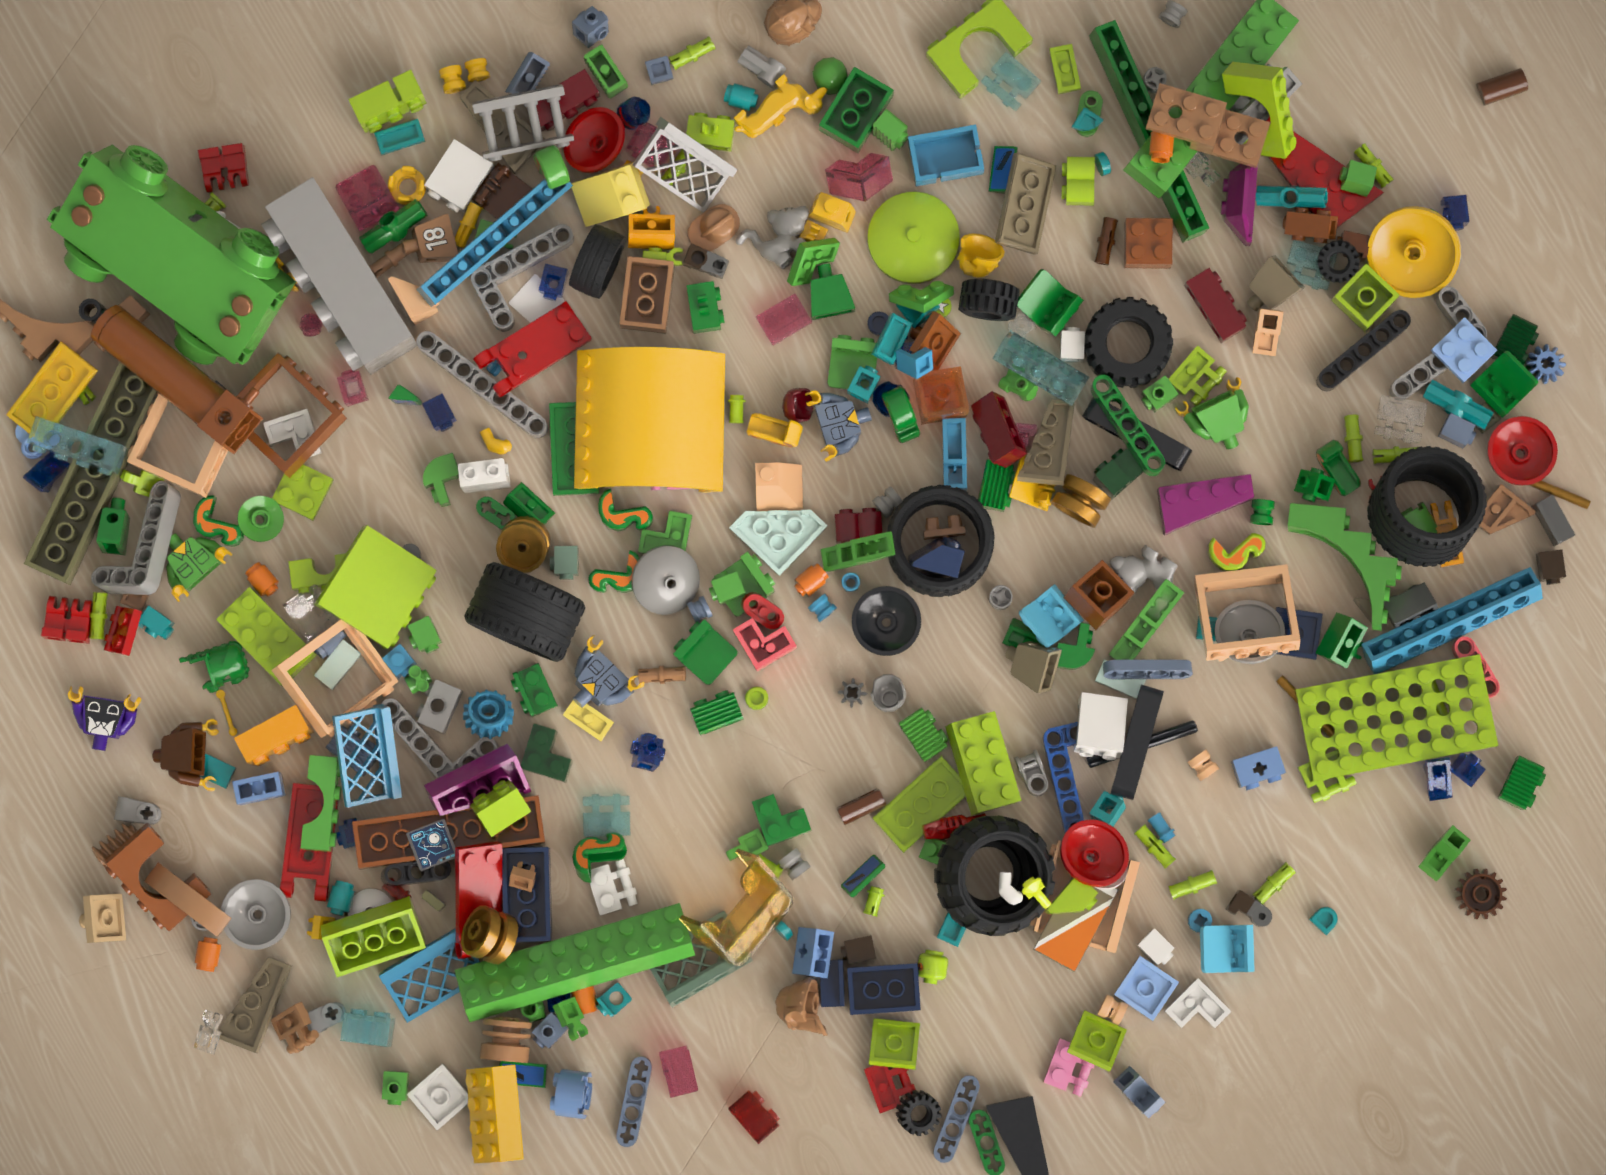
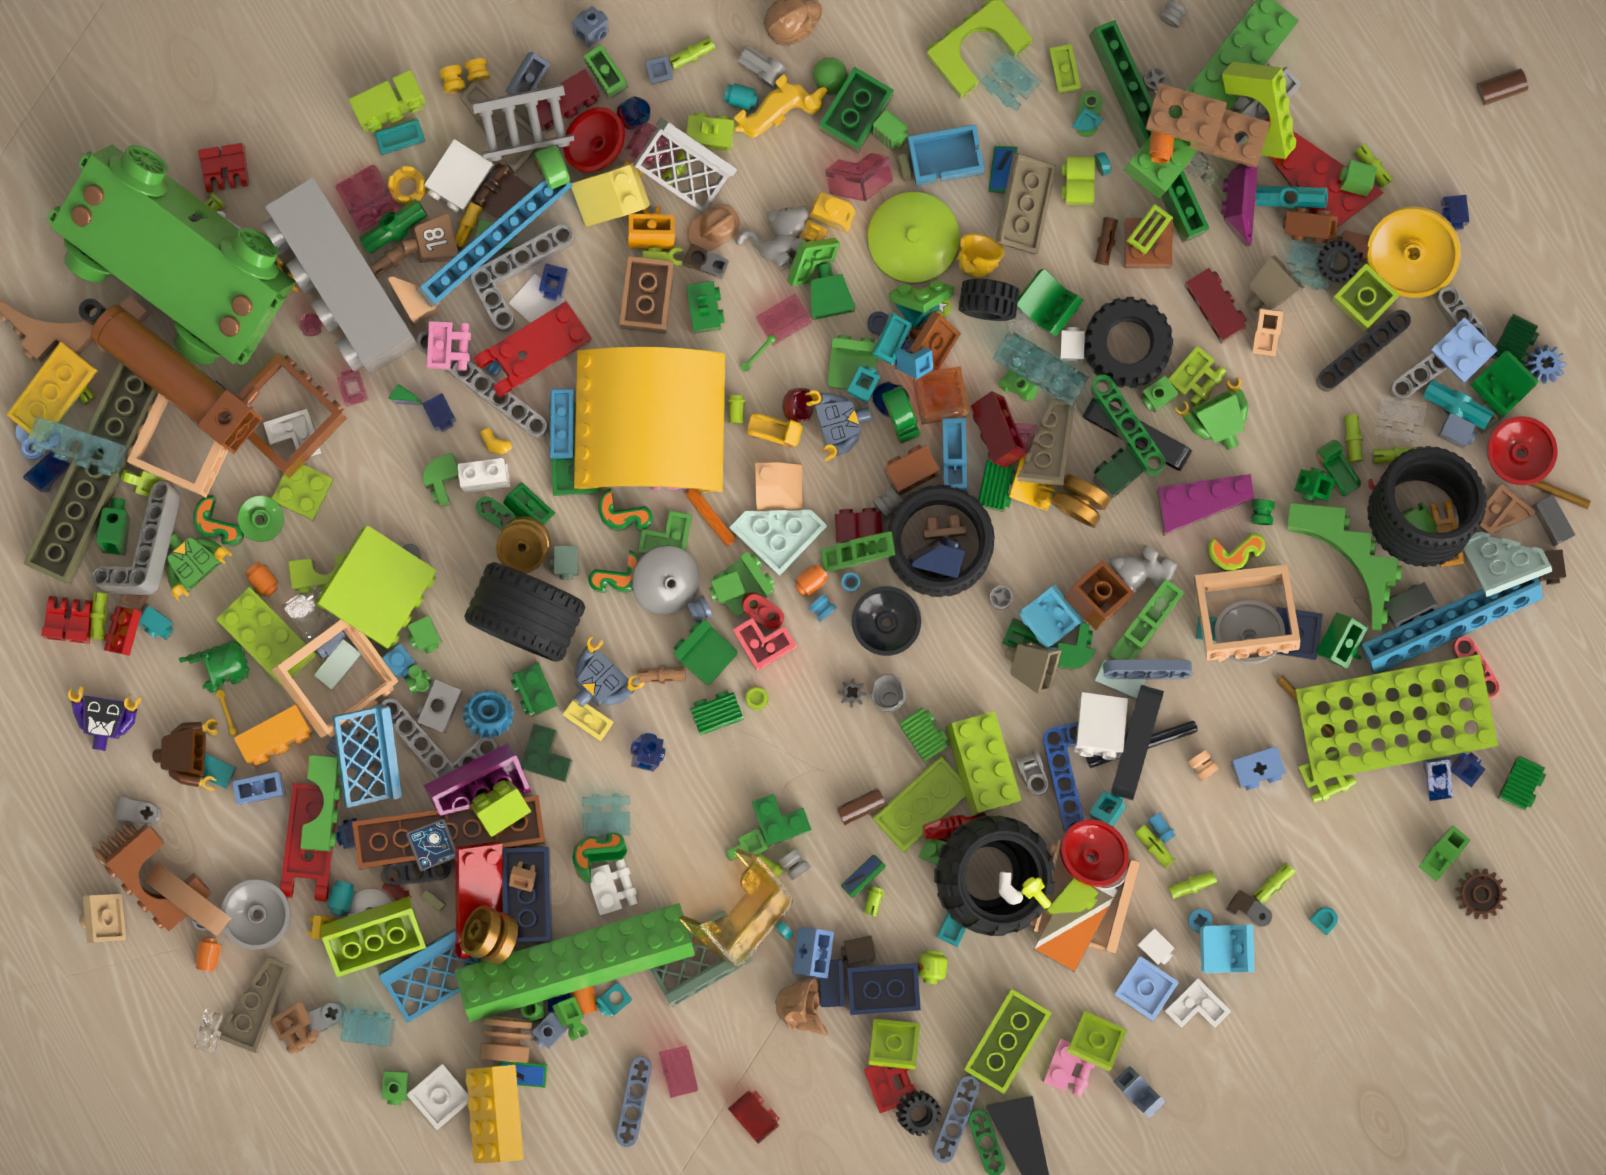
medium blue brick [550,1069,592,1119] -> none
black tyre [569,224,626,299] -> none
light nougat wheel [1097,994,1128,1025] -> none
none -> bright pink plate [427,321,471,371]
none -> dark azure tile [550,389,574,459]
none -> orange axle [686,489,736,546]
none -> bright green hinge [741,334,776,371]
none -> dark orange brick [885,445,940,496]
none -> olive tile [897,153,911,181]
none -> lime brick [963,989,1052,1094]
none -> lime tile [1126,204,1173,255]
none -> light aqua plate [1463,531,1552,597]

